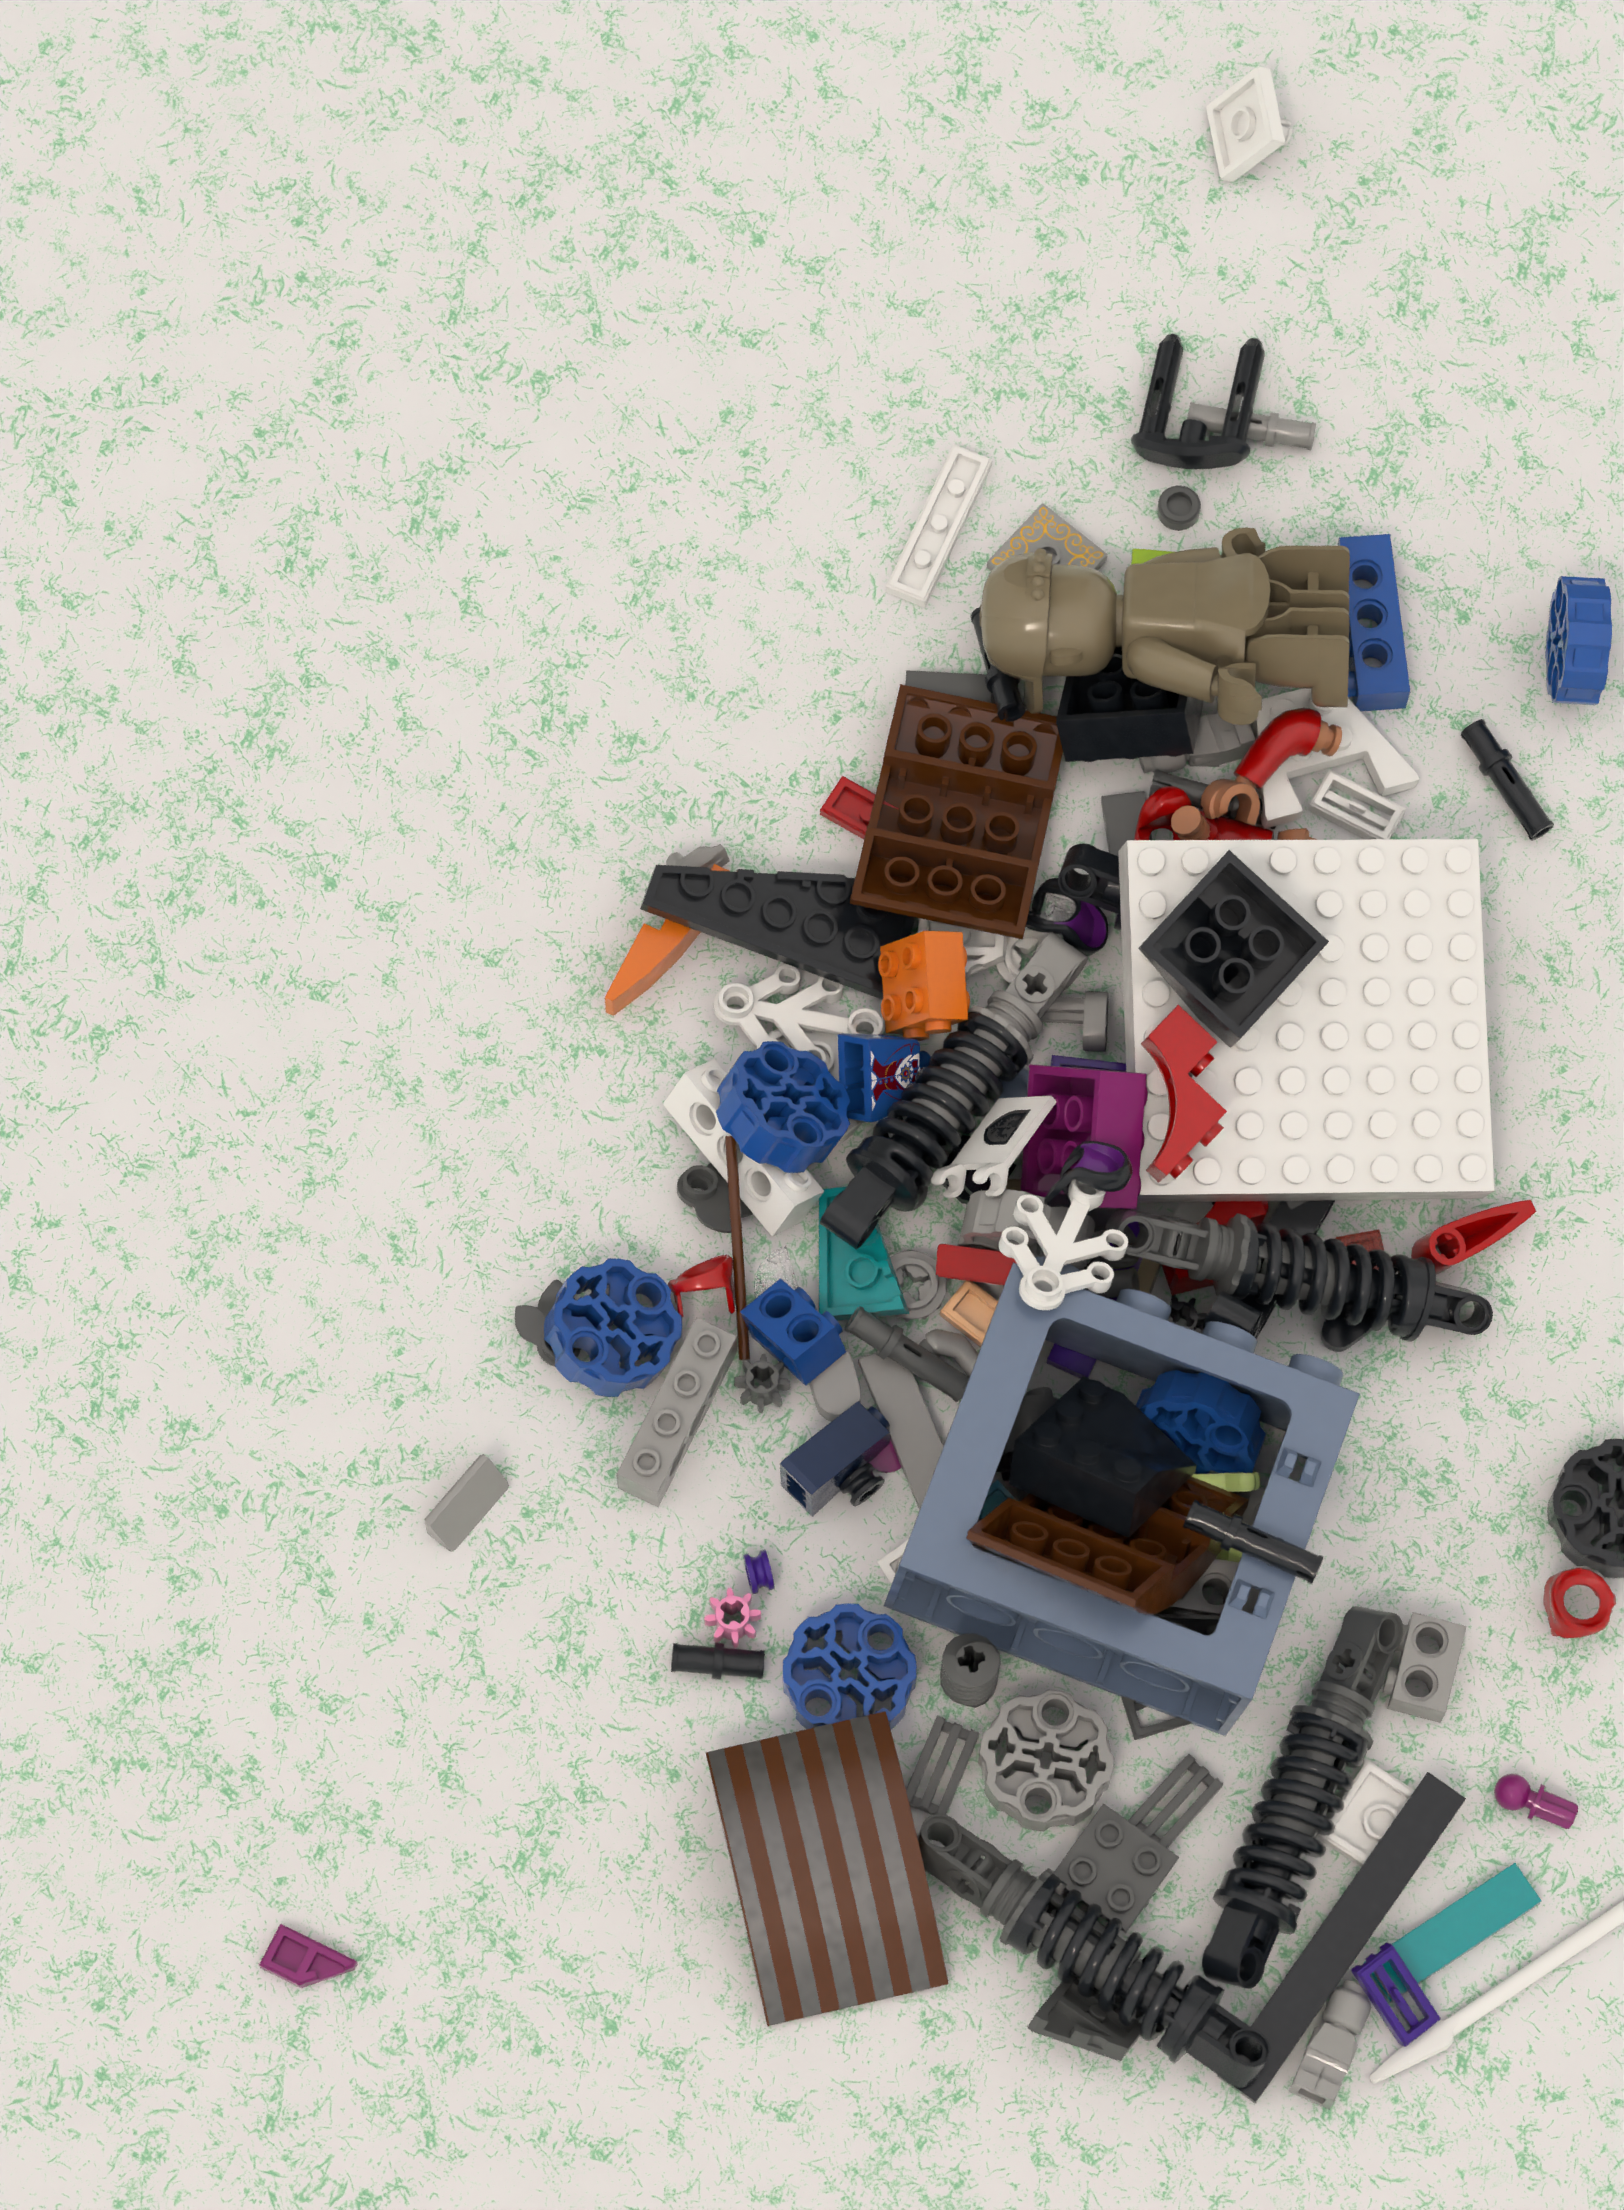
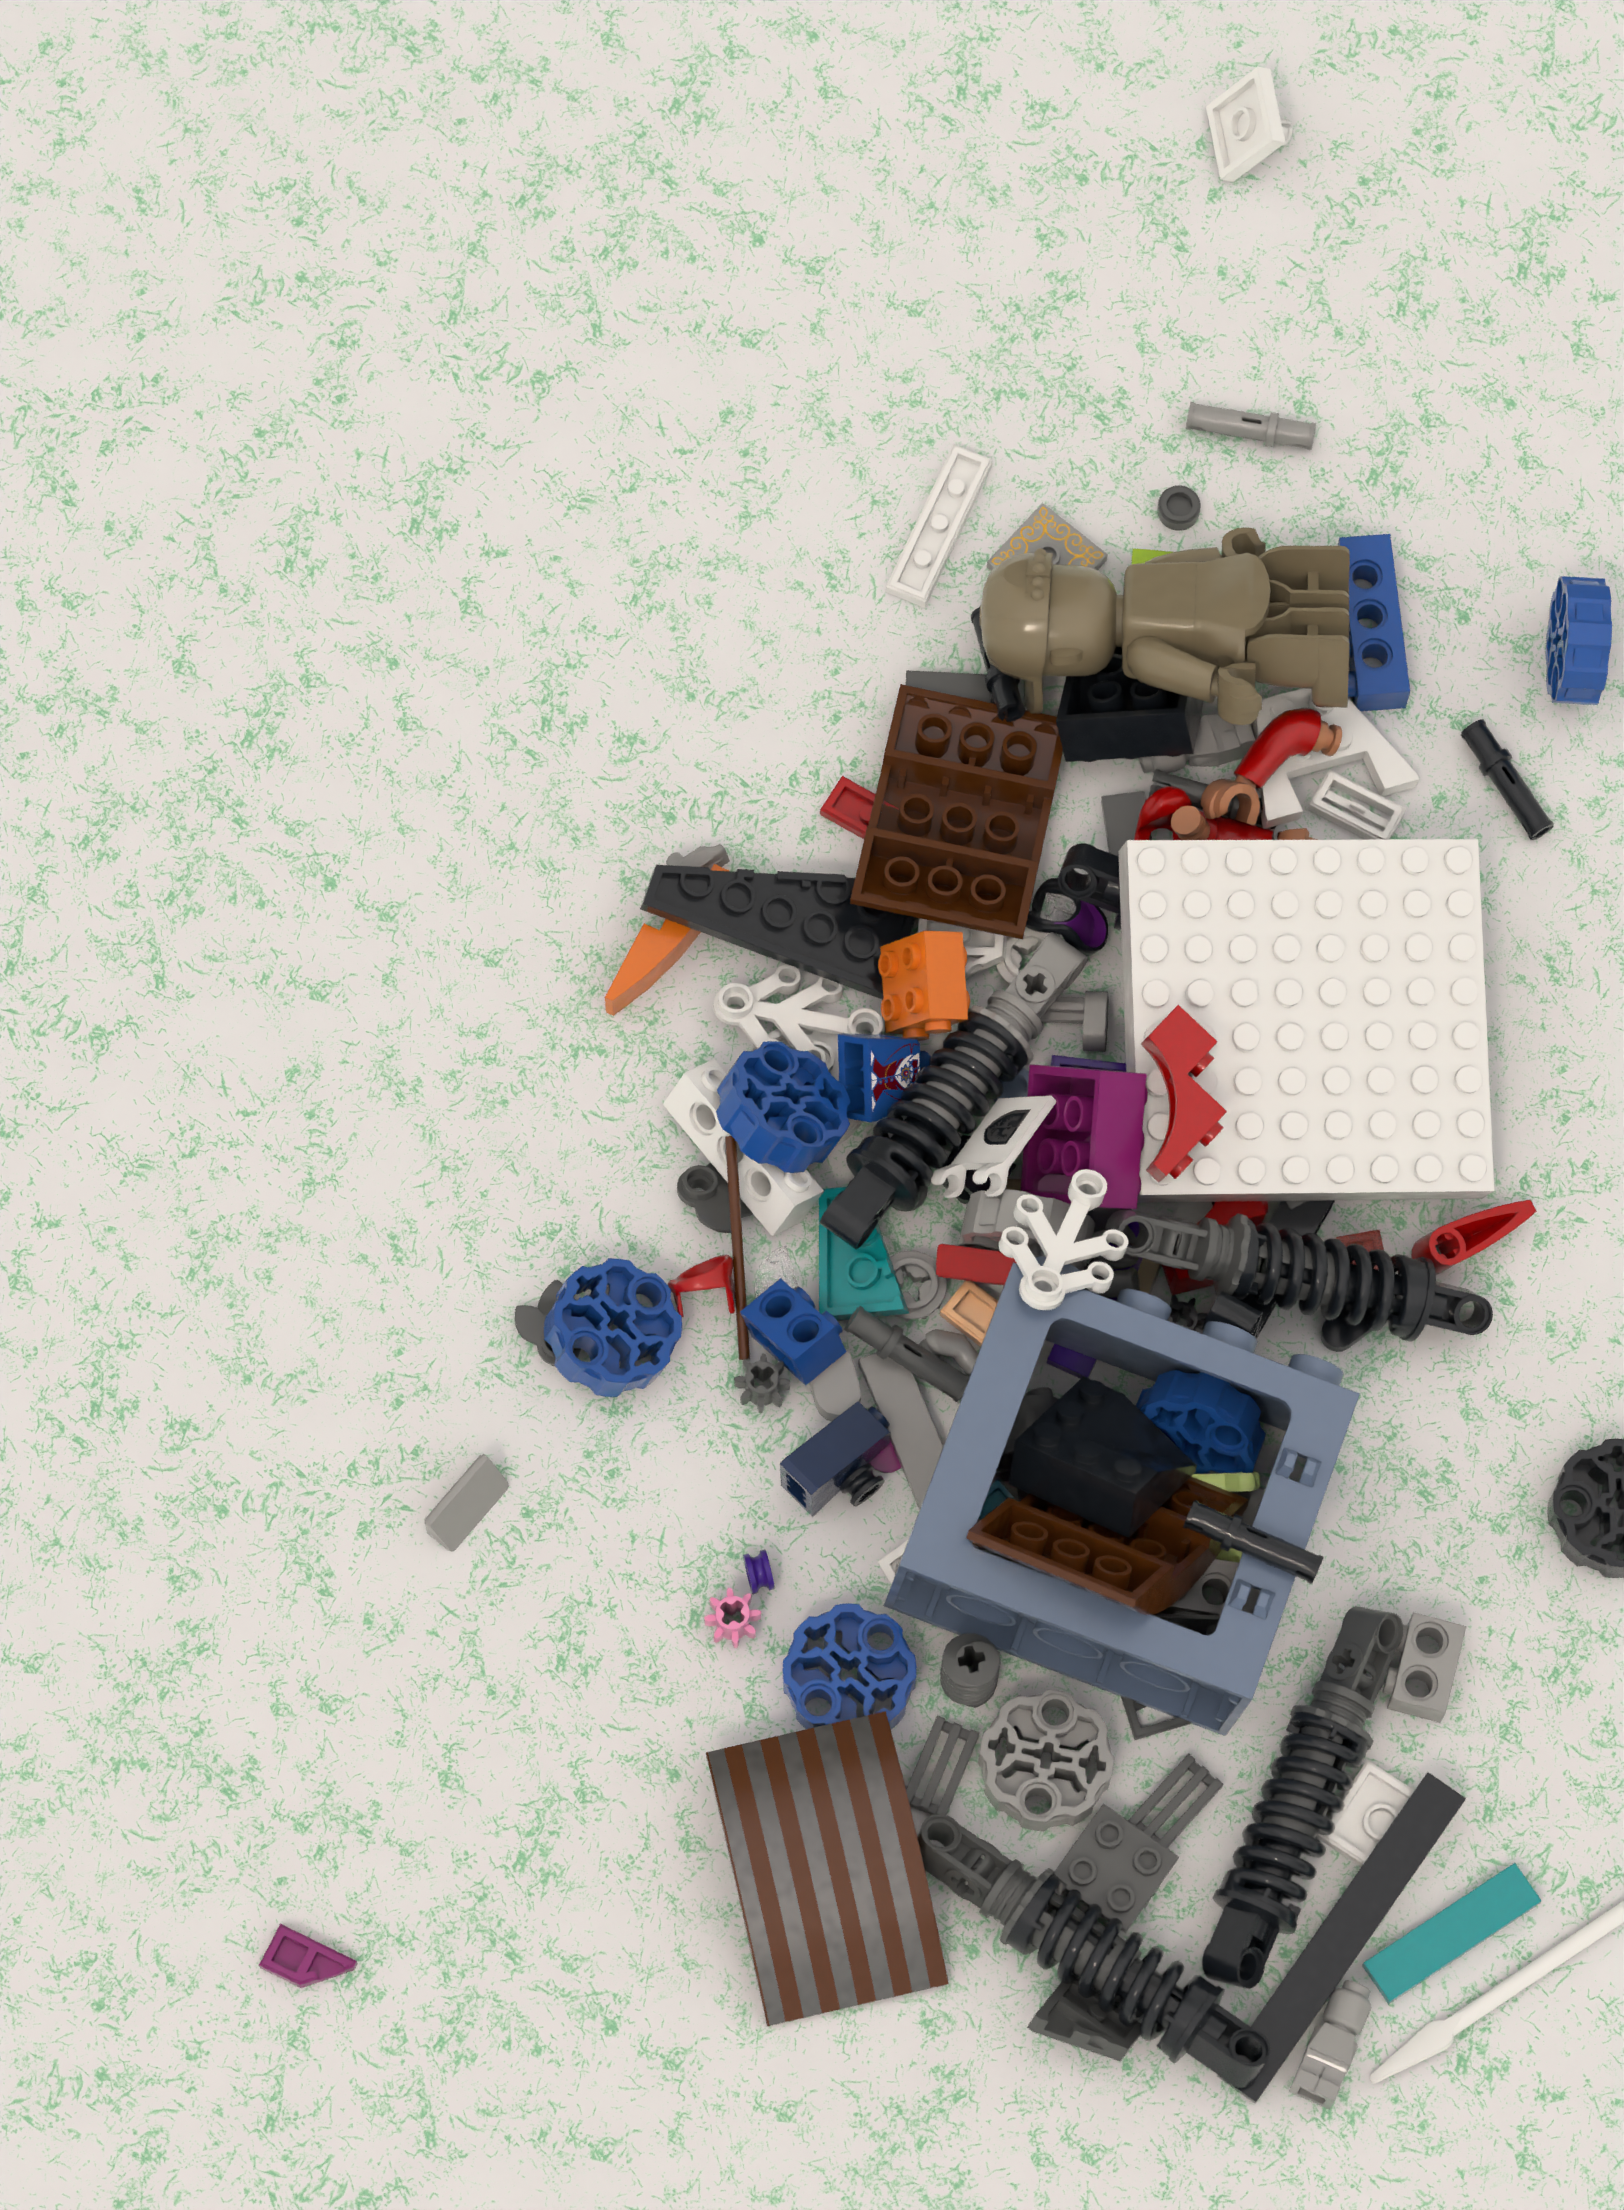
light grey brick [616,1317,738,1507] -> none
black pin [671,1642,765,1680] -> none
black piece [1044,1141,1133,1208] -> none
black piece [1131,334,1265,469] -> none
black slope [1139,850,1329,1048] -> none
dark purple tile [1351,1942,1441,2047] -> none
magenta axle [1494,1774,1578,1829] -> none
red piece [1543,1568,1616,1638] -> none

